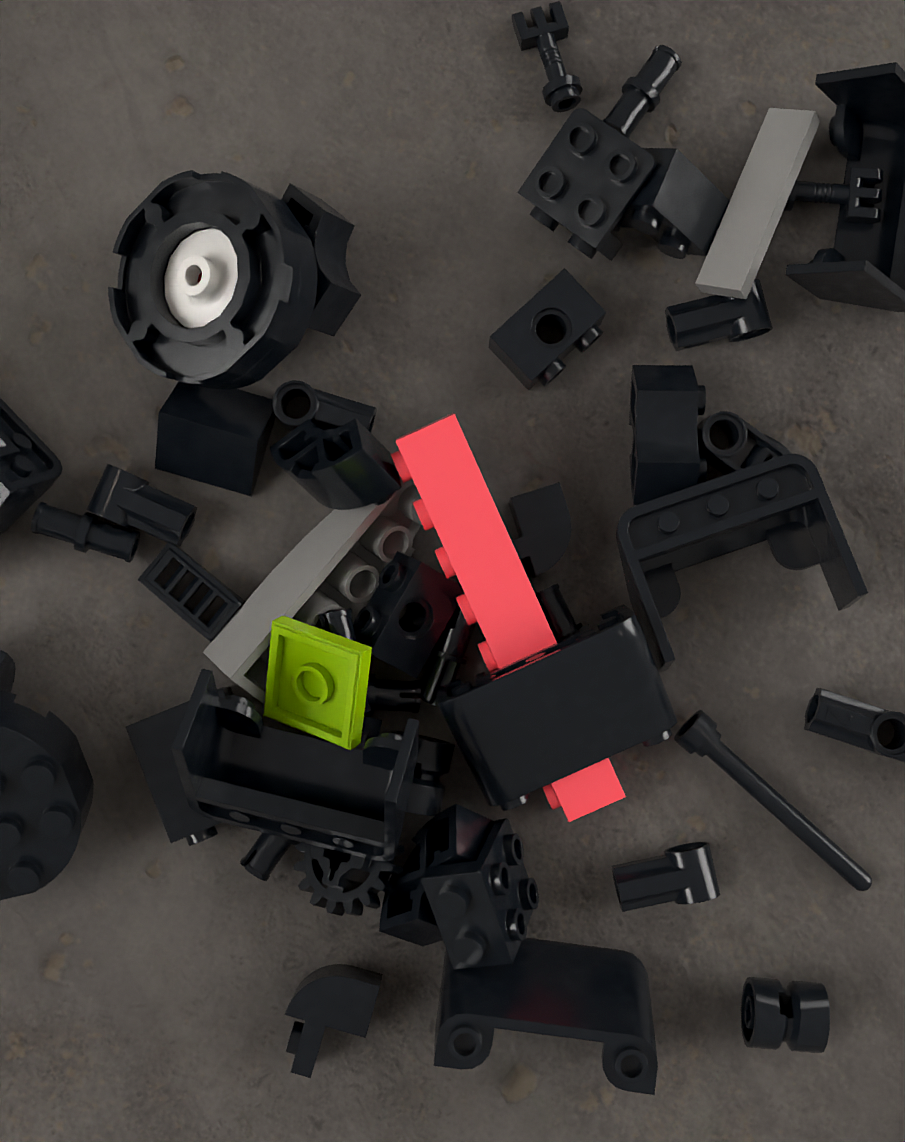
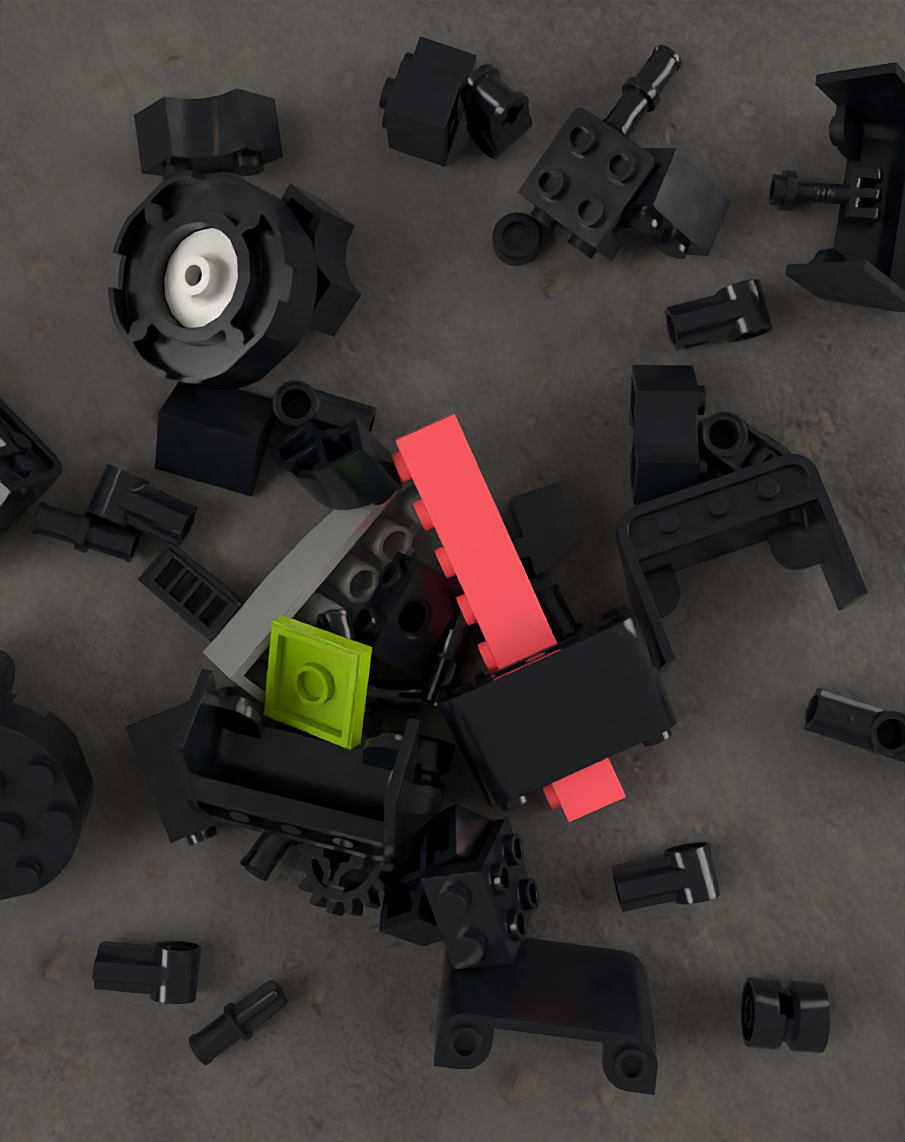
black brick [285,964,383,1078] -> none
black brick [489,268,606,390] -> none
black hinge [512,1,583,112] -> none
black piece [674,710,872,891] -> none
light grey tile [695,108,820,299] -> none
none -> black piece [92,941,201,1004]
none -> black brick [134,88,283,180]
none -> black axle [188,980,288,1065]
none -> black brick [379,36,477,167]
none -> black piece [461,63,533,160]
none -> black tile [492,212,542,266]

